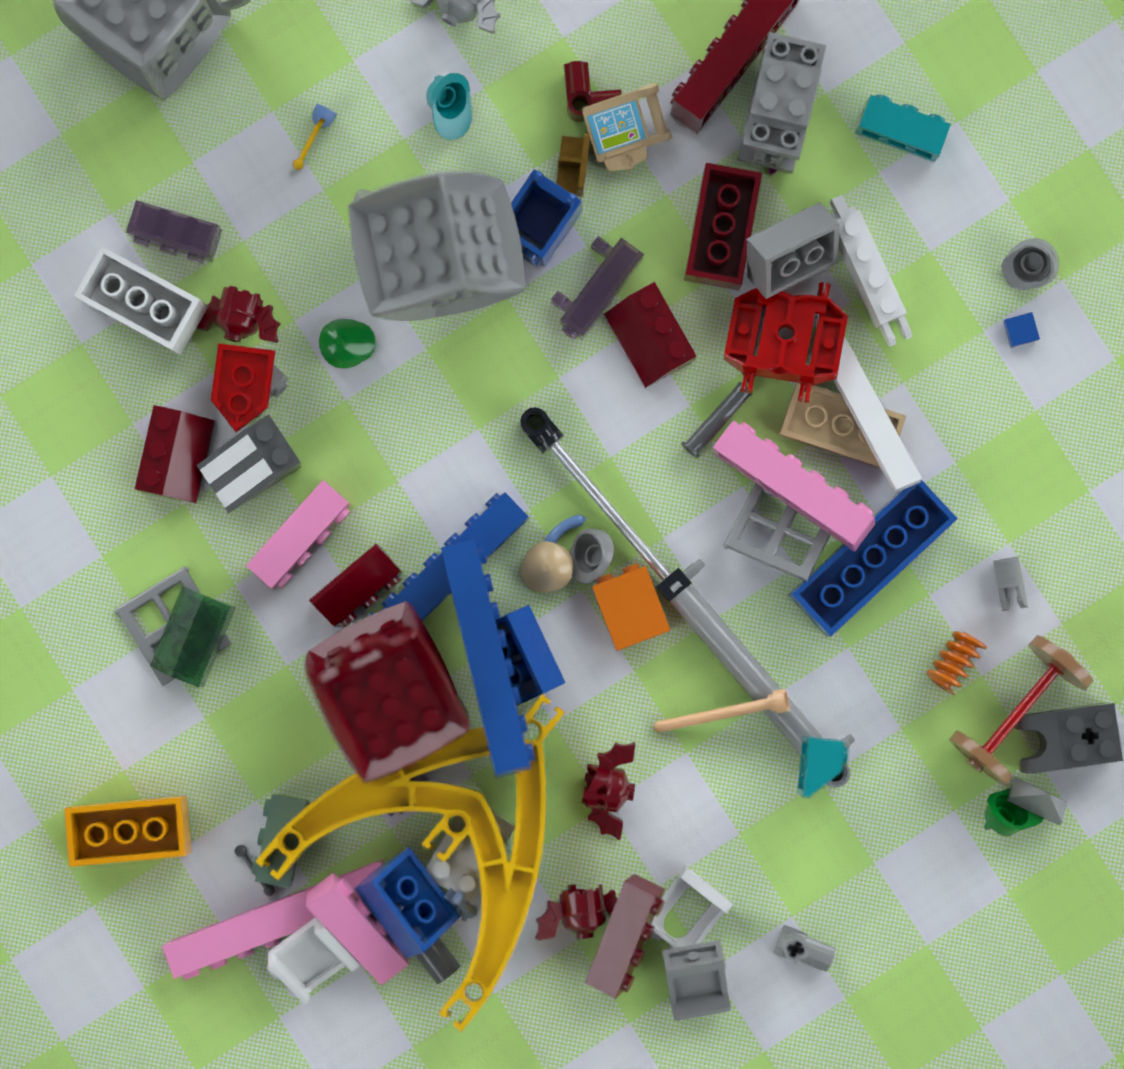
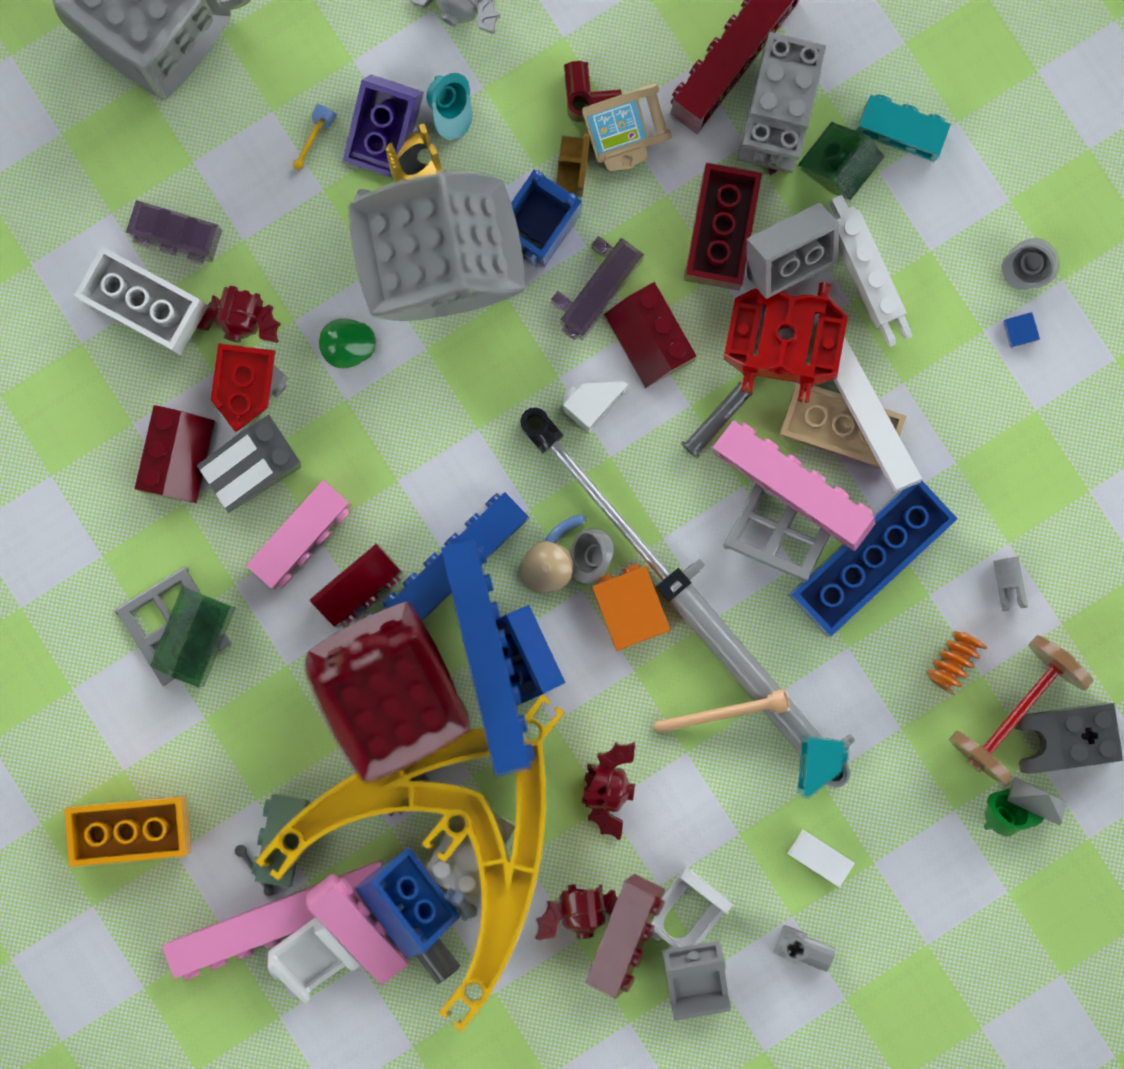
none -> dark purple slope [342,74,424,178]
none -> pearl gold piece [385,123,446,183]
none -> white slope [563,381,628,434]
none -> white slope [787,830,855,887]
none -> clear green slope [797,122,885,201]

